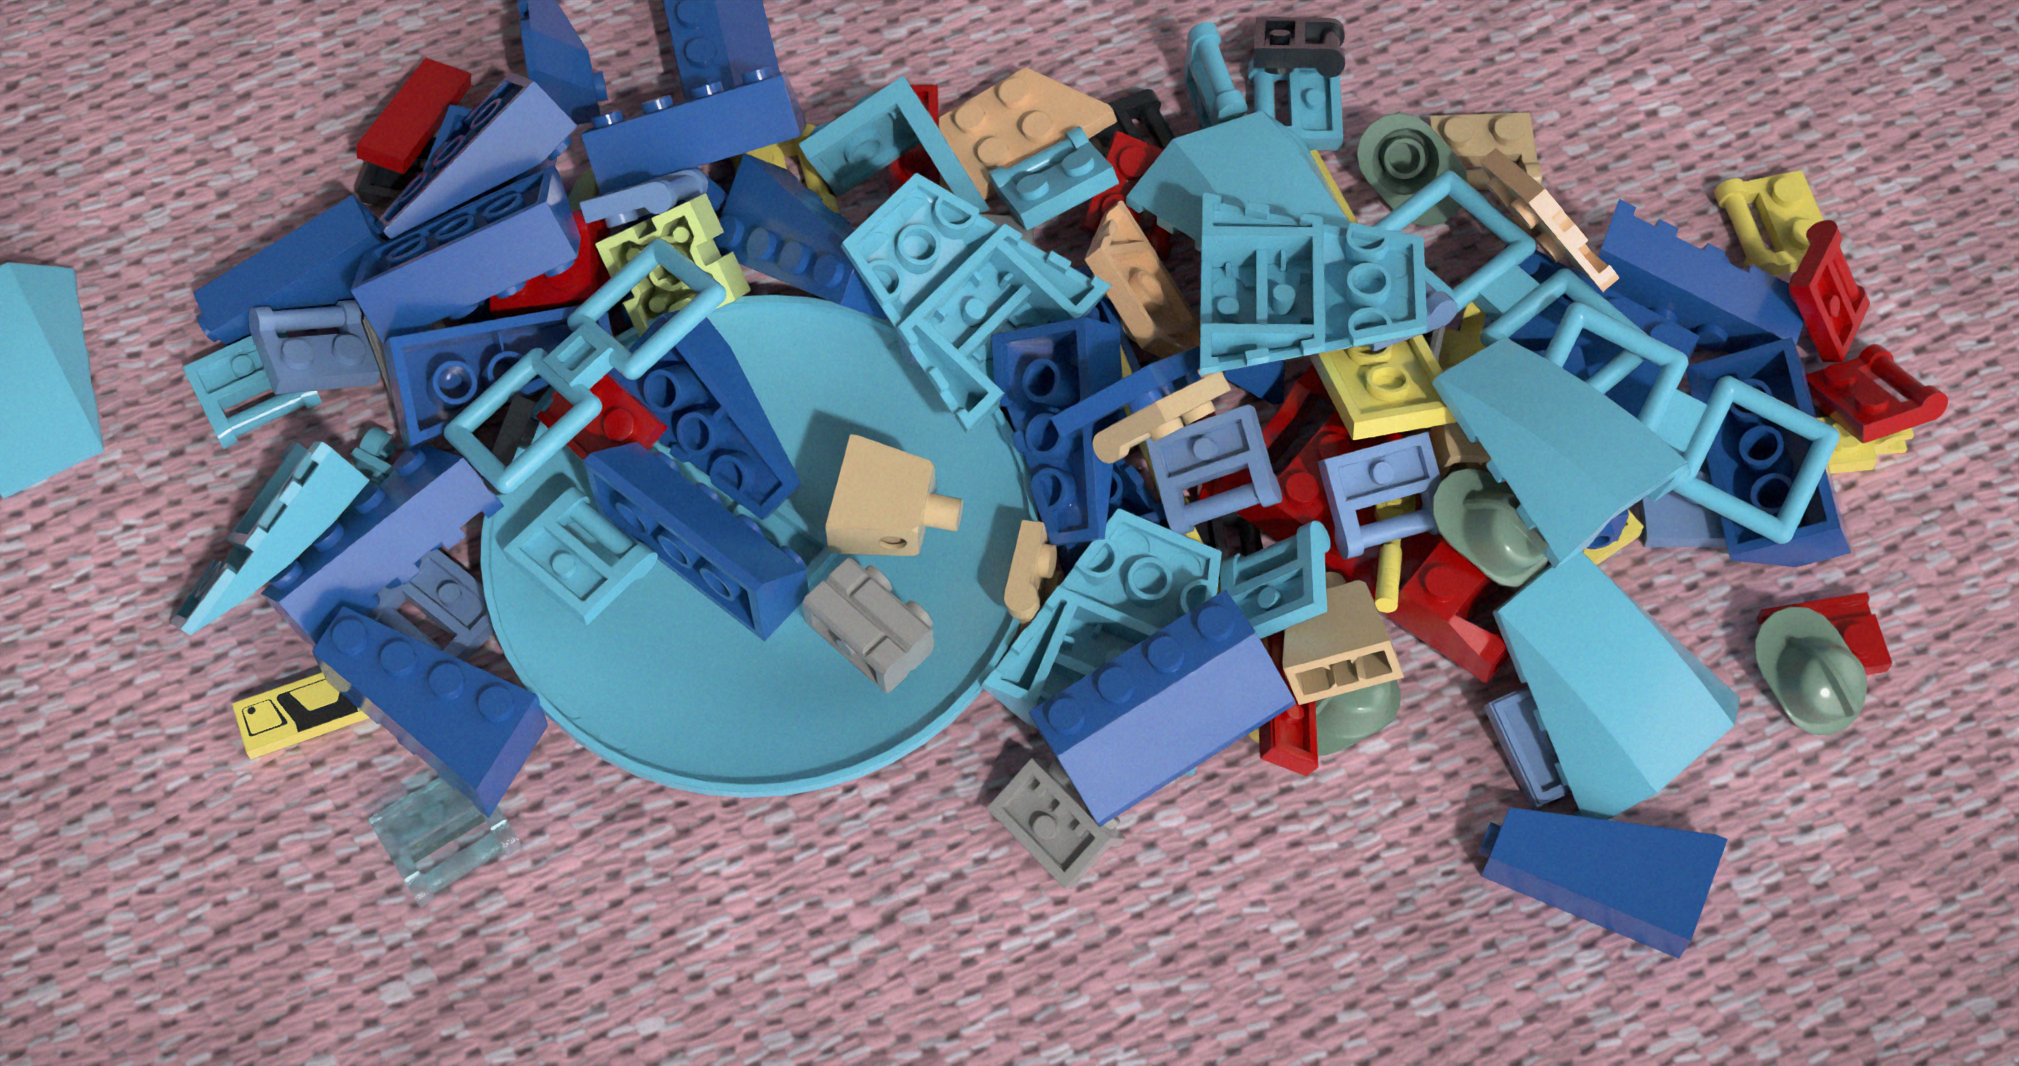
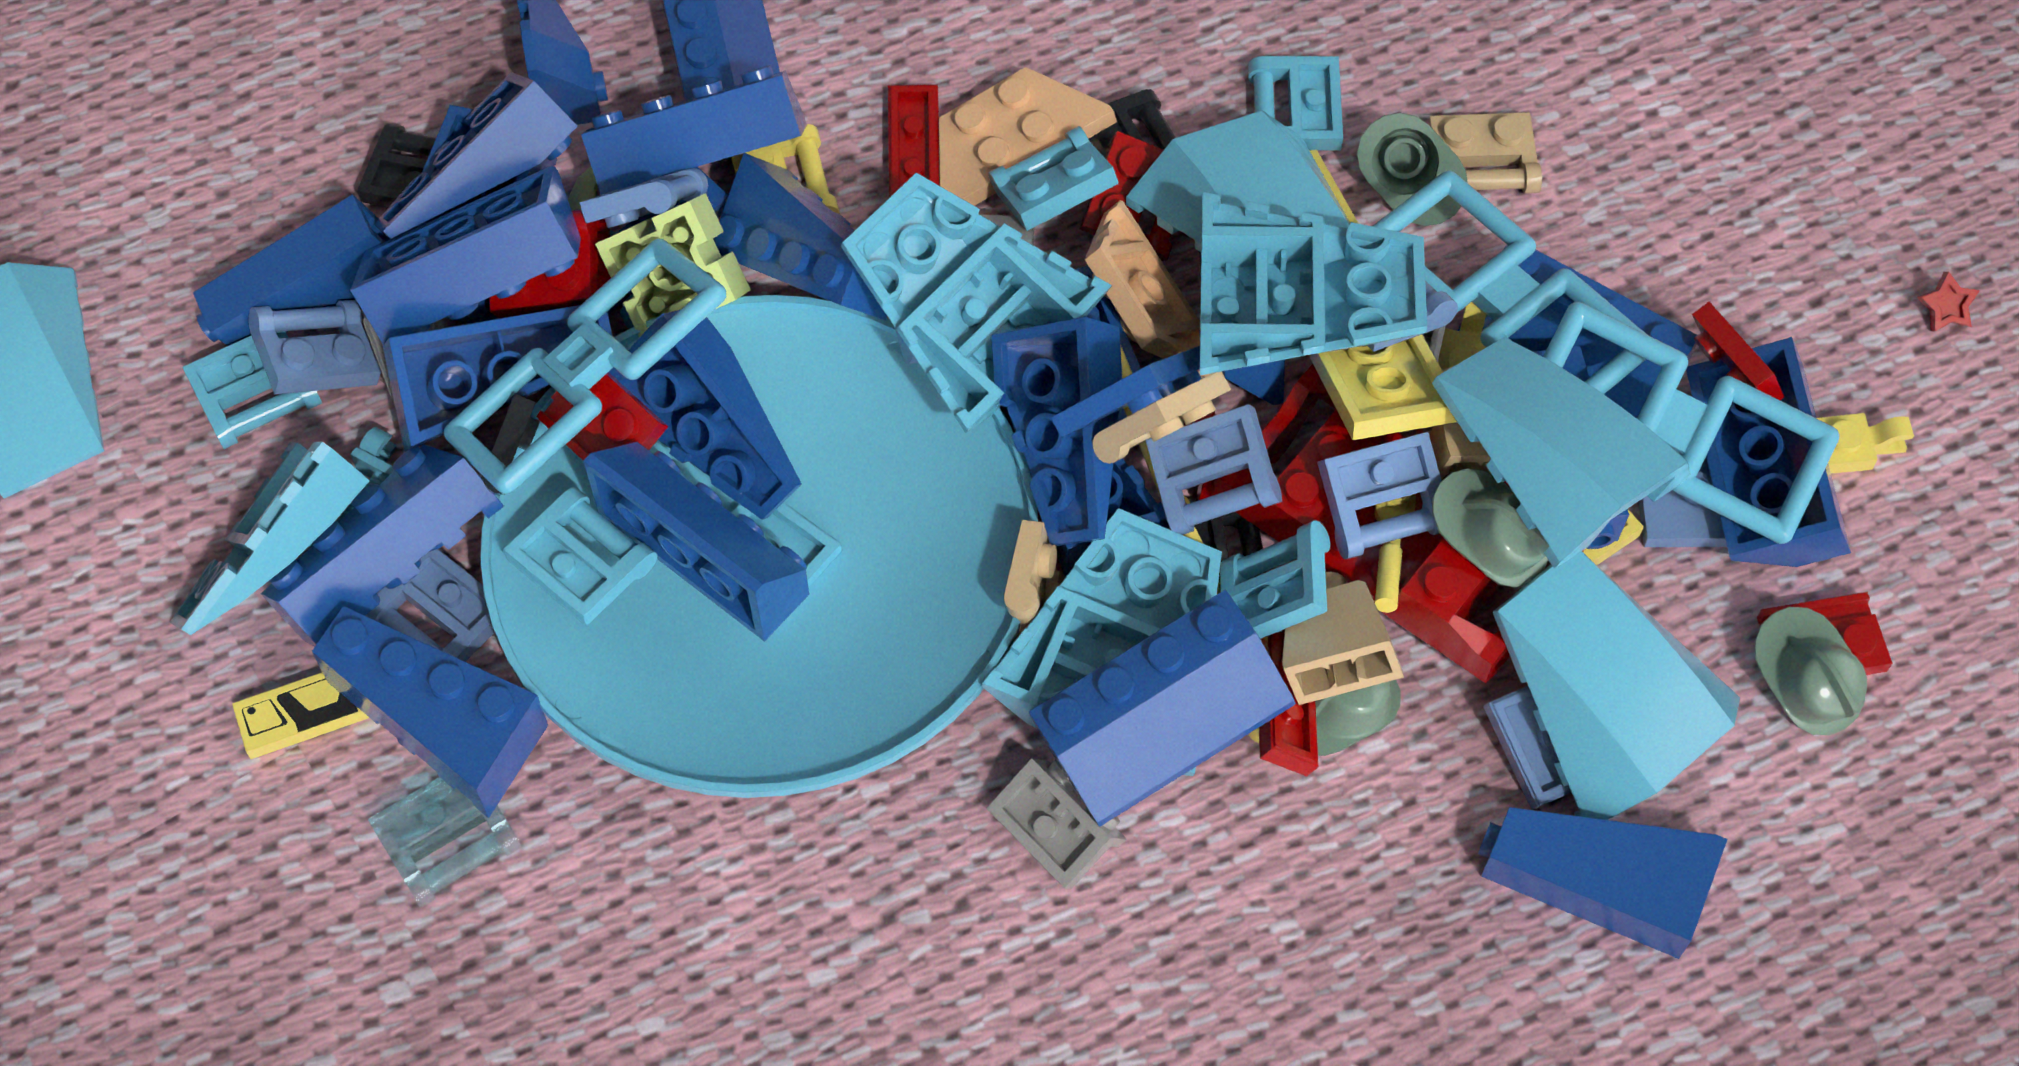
red tile [356,58,472,174] -> none
medium azure bracket [798,75,990,214] -> none
light grey brick [802,558,934,694] -> none
tan torso [825,434,963,556] -> none
medium azure plate [1183,22,1248,129] -> none
black plate [1253,17,1345,78] -> none
light nougat wing [1480,148,1619,292] -> none
blue wedge [1598,199,1804,354] -> none
light yellow plate [1714,170,1824,276] -> none
red plate [1789,220,1870,362] -> none
red plate [1806,344,1948,444] -> none
none -> red plate [1692,301,1784,400]
none -> piece [1916,272,1980,331]

